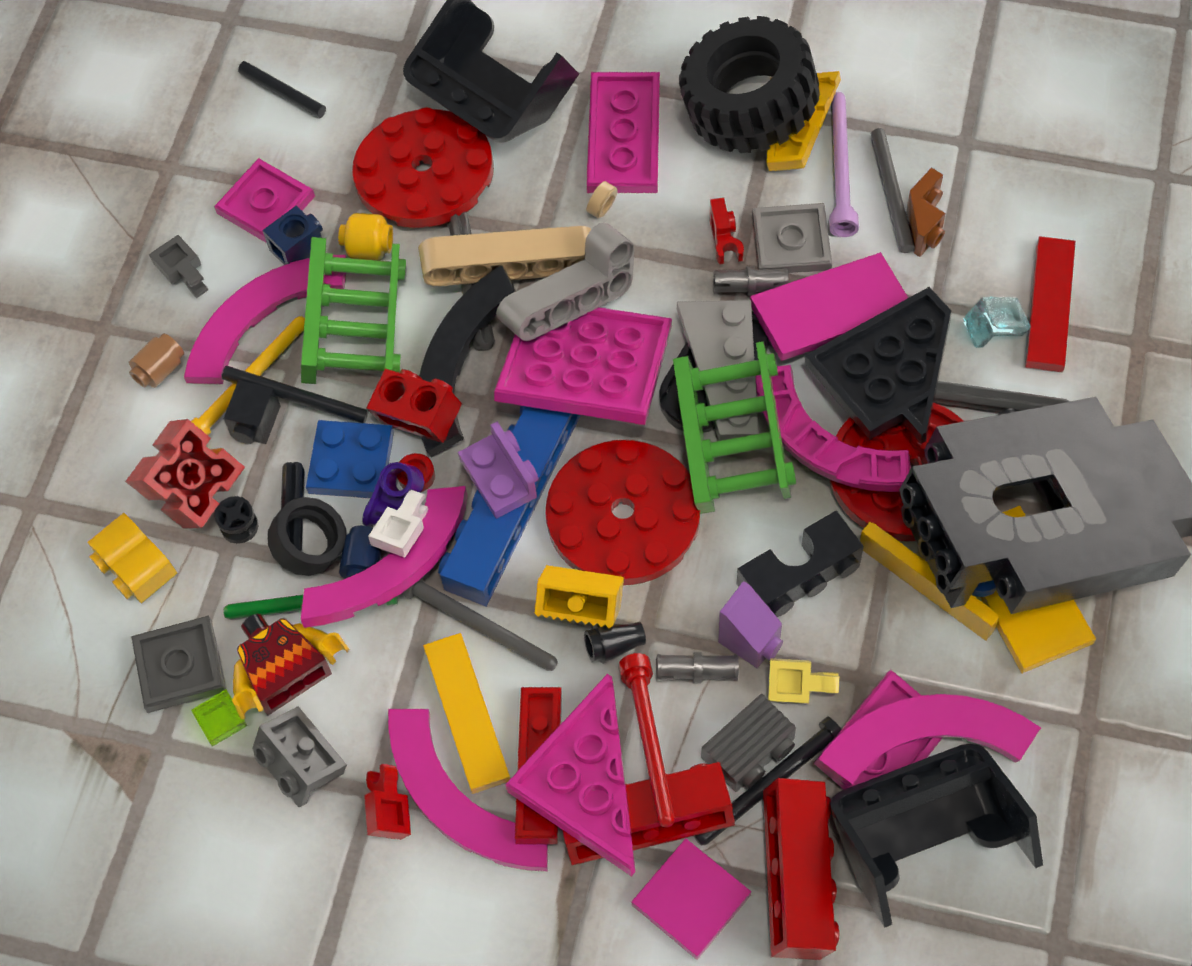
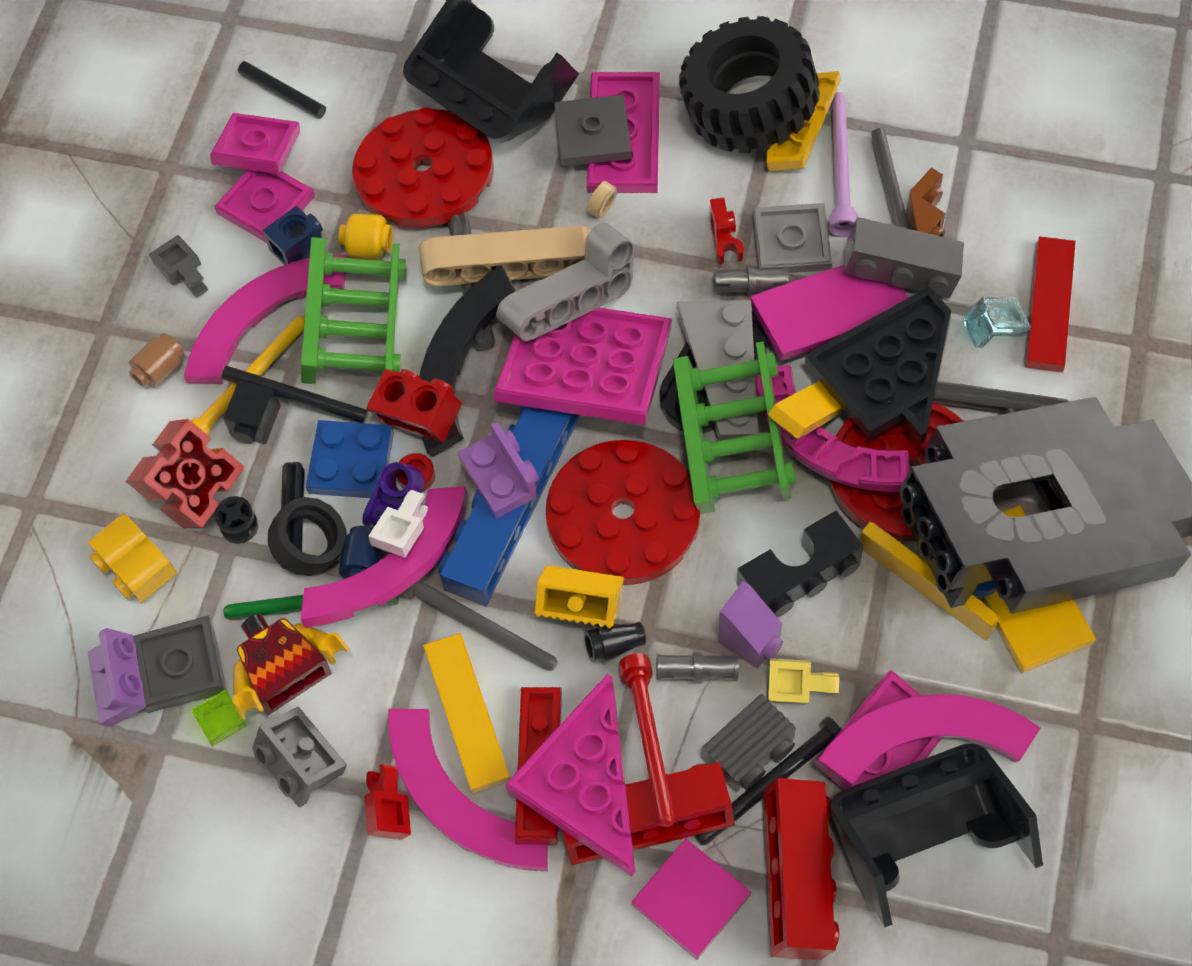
none -> medium lavender bracket [88,628,146,726]
none -> dark pink tile [210,113,300,174]
none -> dark grey plate [554,95,632,166]
none -> yellow tile [768,381,845,439]
none -> dark grey brick [843,217,964,298]

